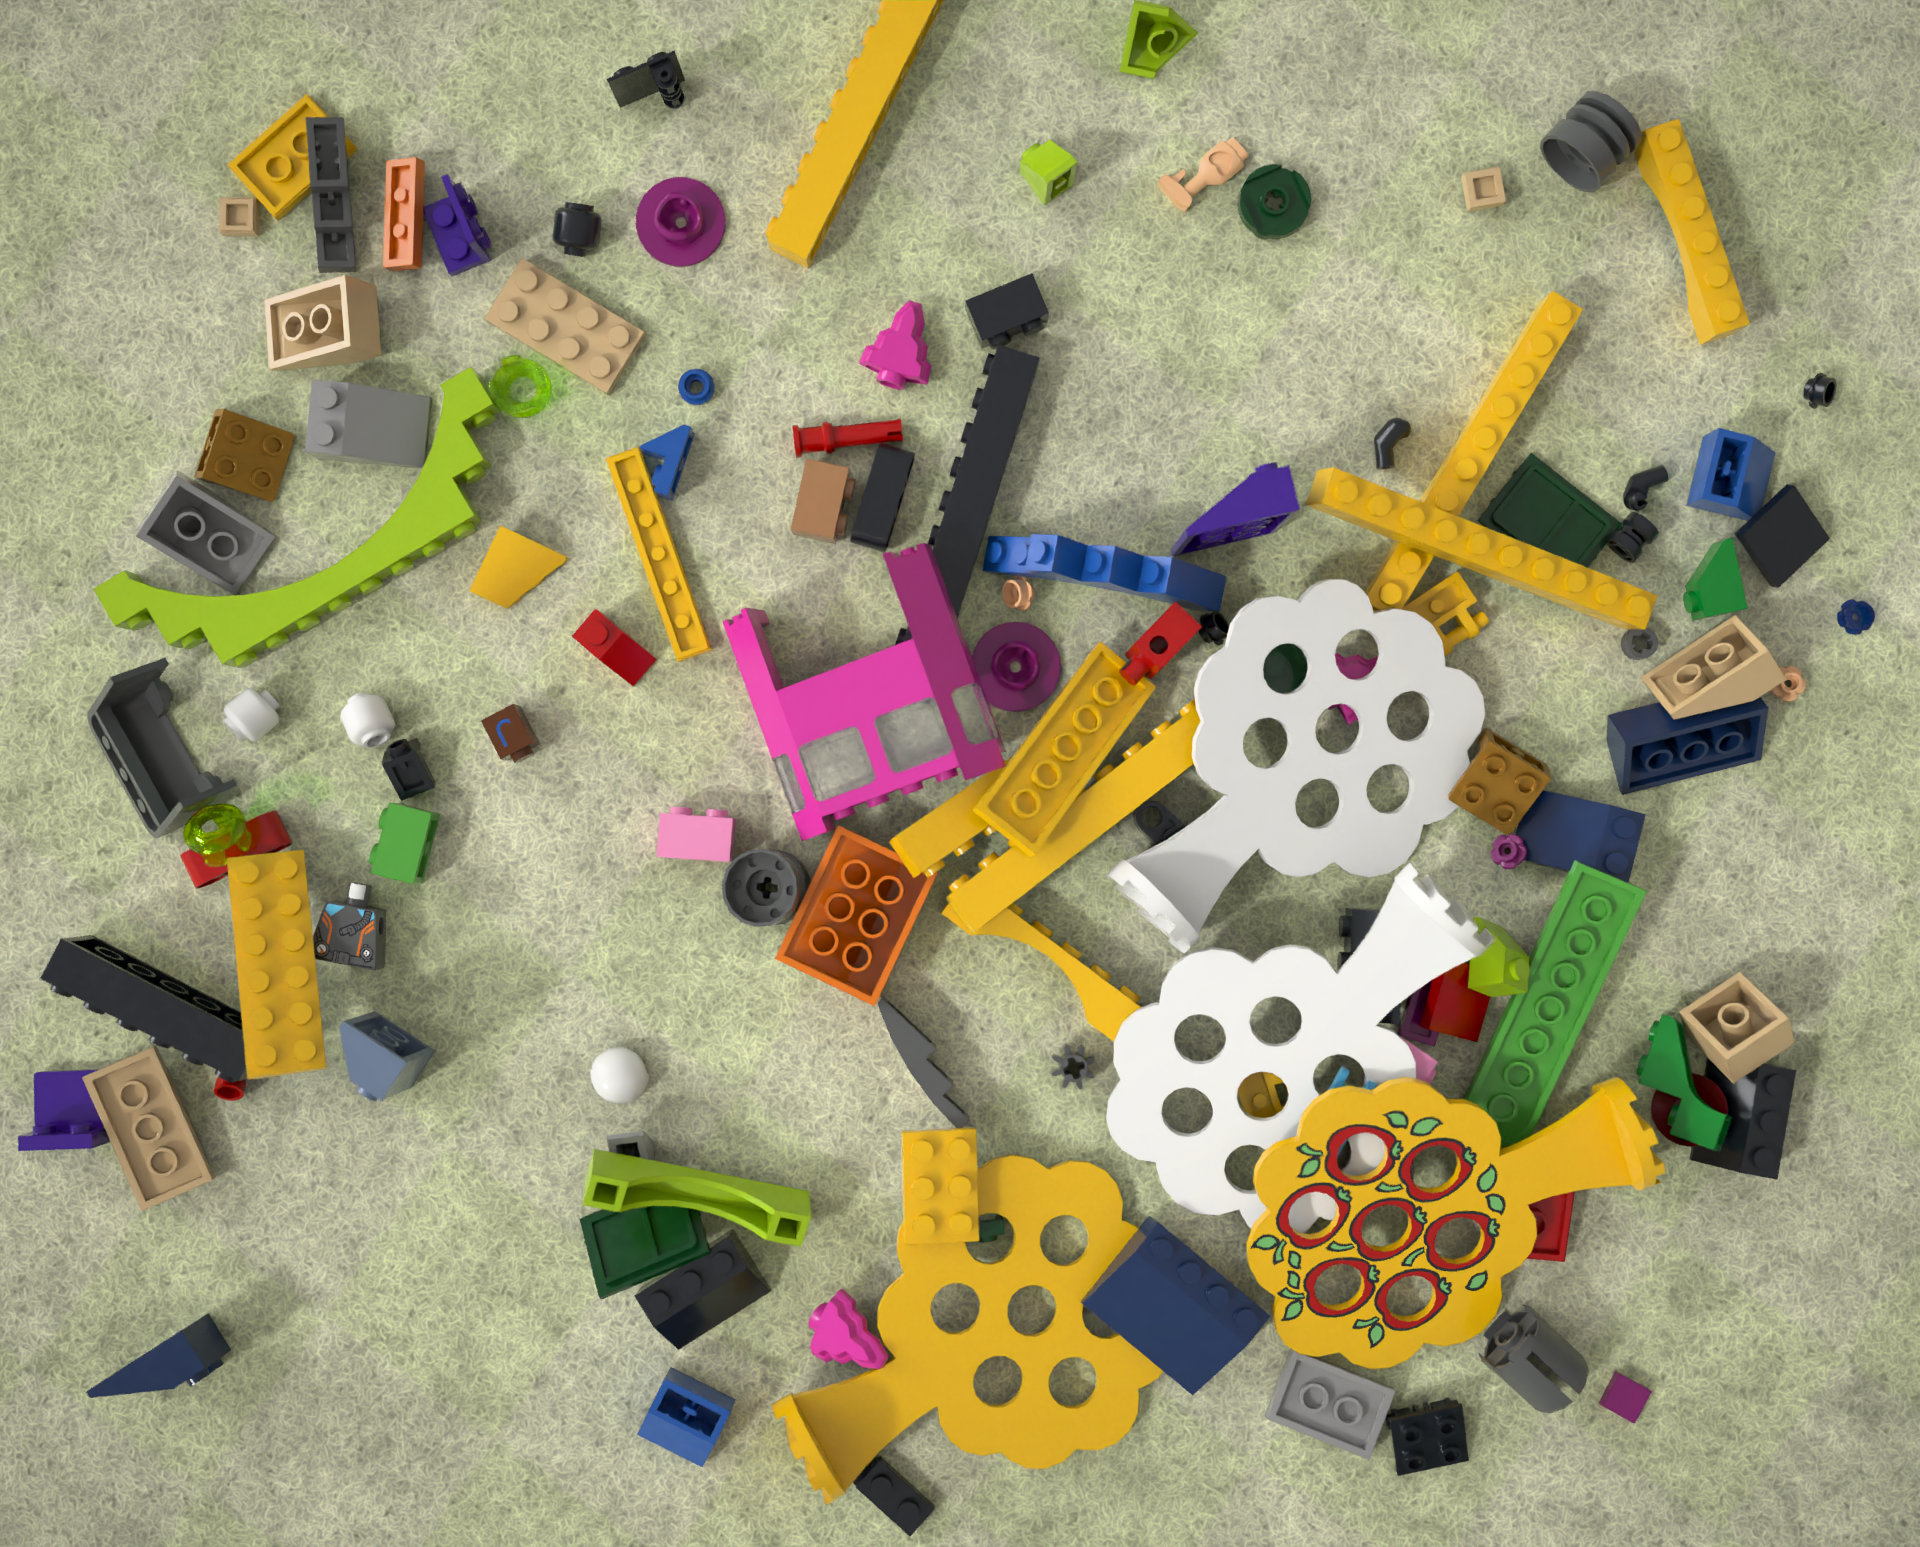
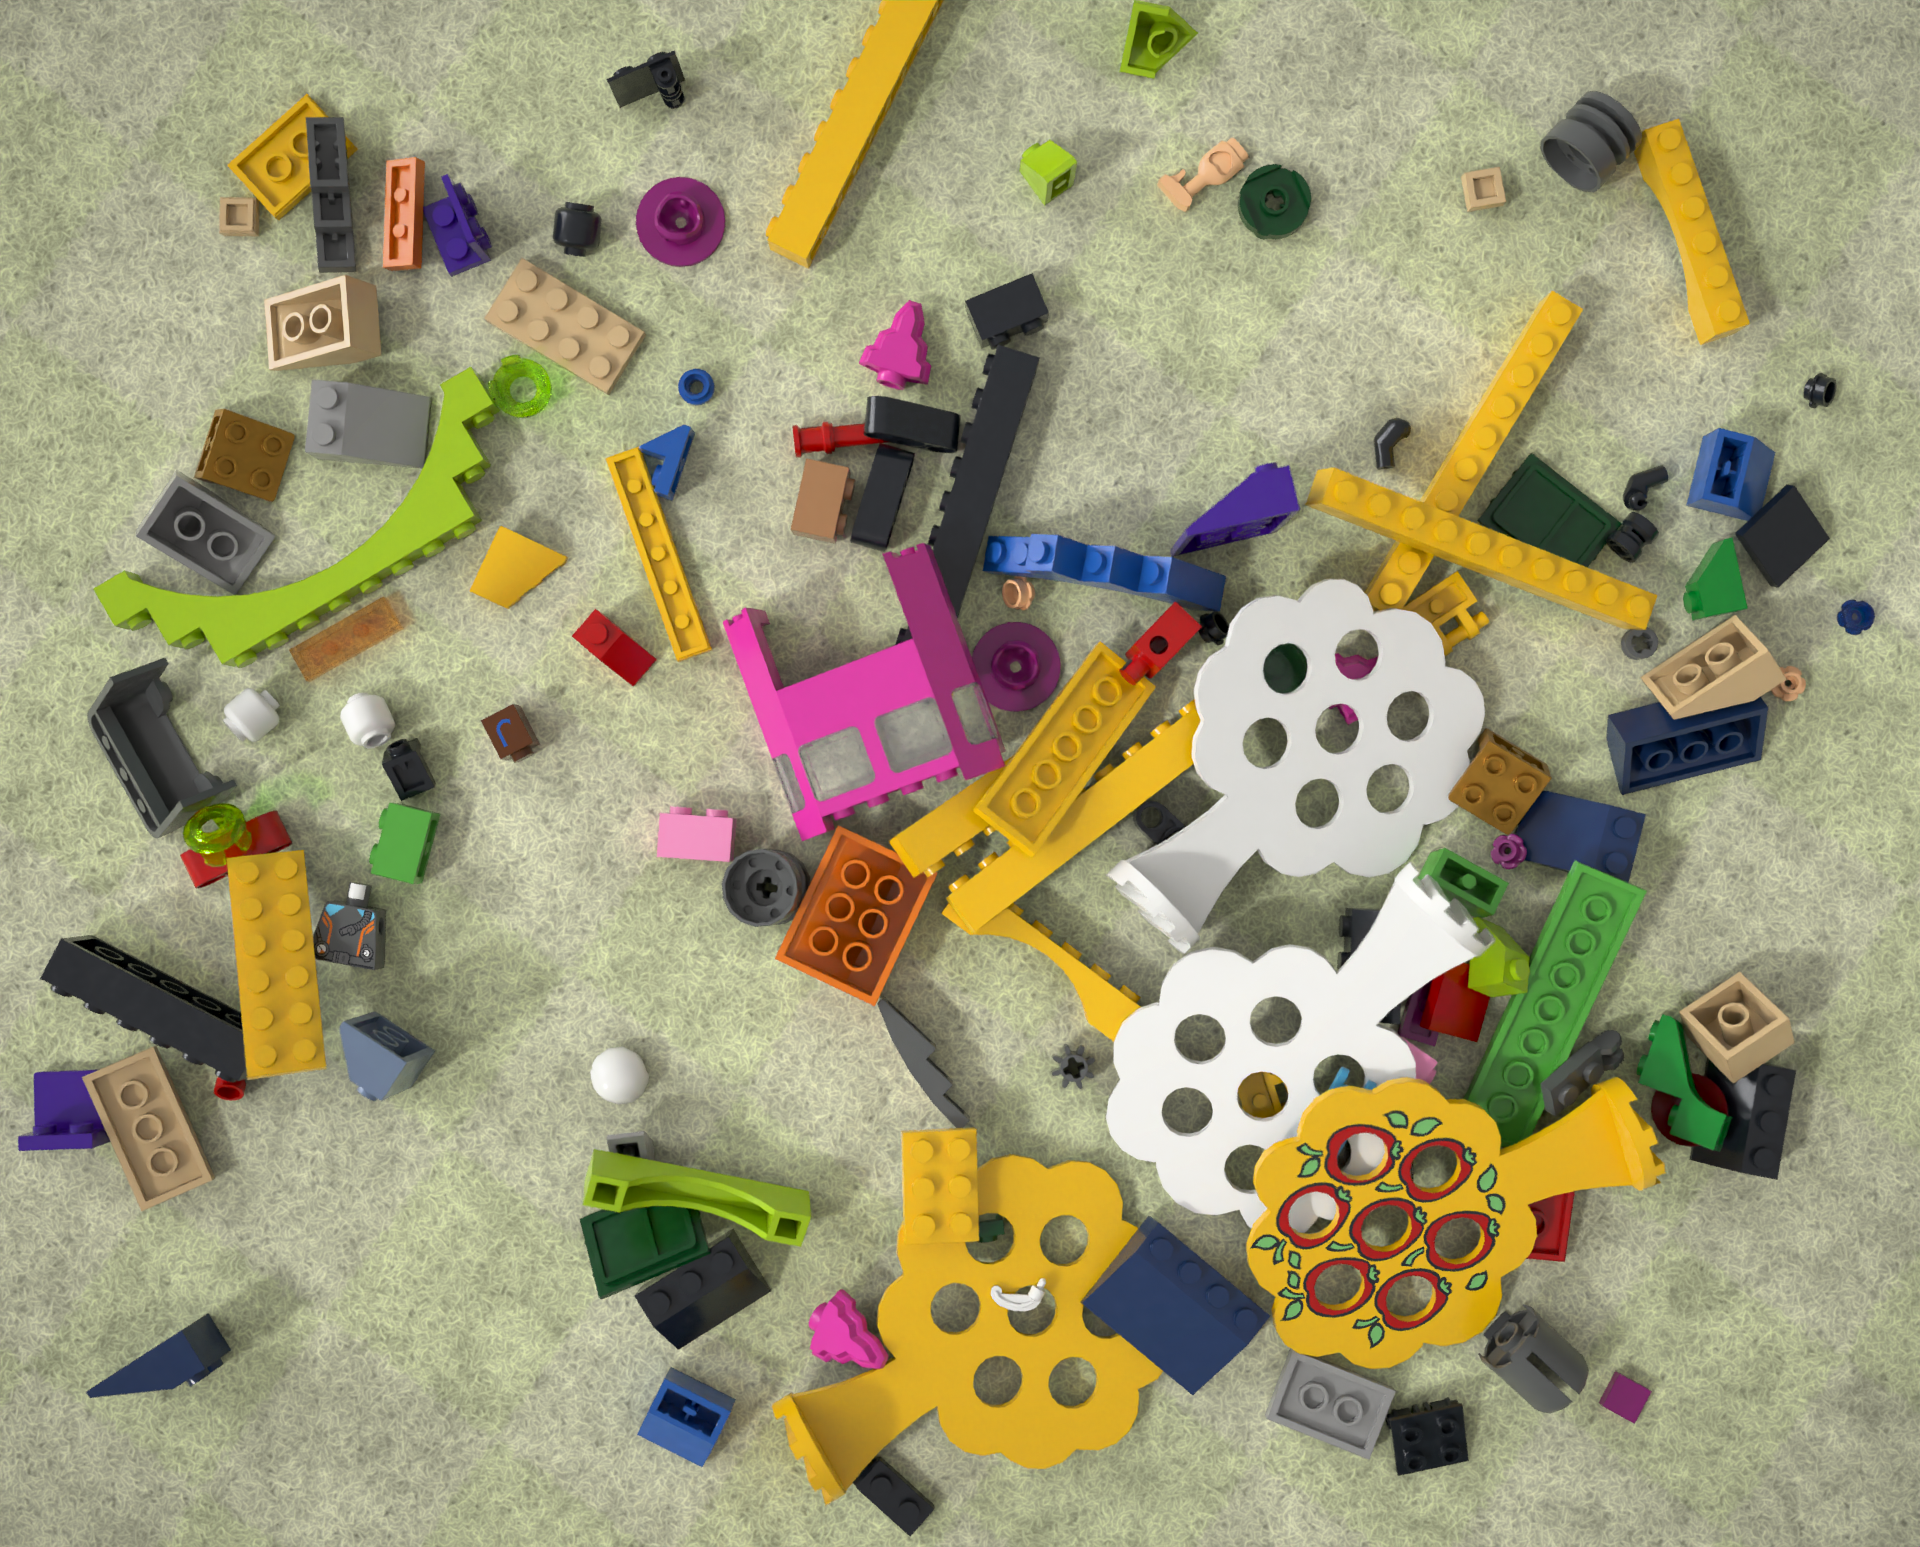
none -> clear orange tile [289,597,404,682]
none -> black beam [864,396,961,453]
none -> white piece [991,1278,1046,1312]
none -> bright green brick [1418,848,1509,918]
none -> dark grey hinge [1540,1029,1625,1116]

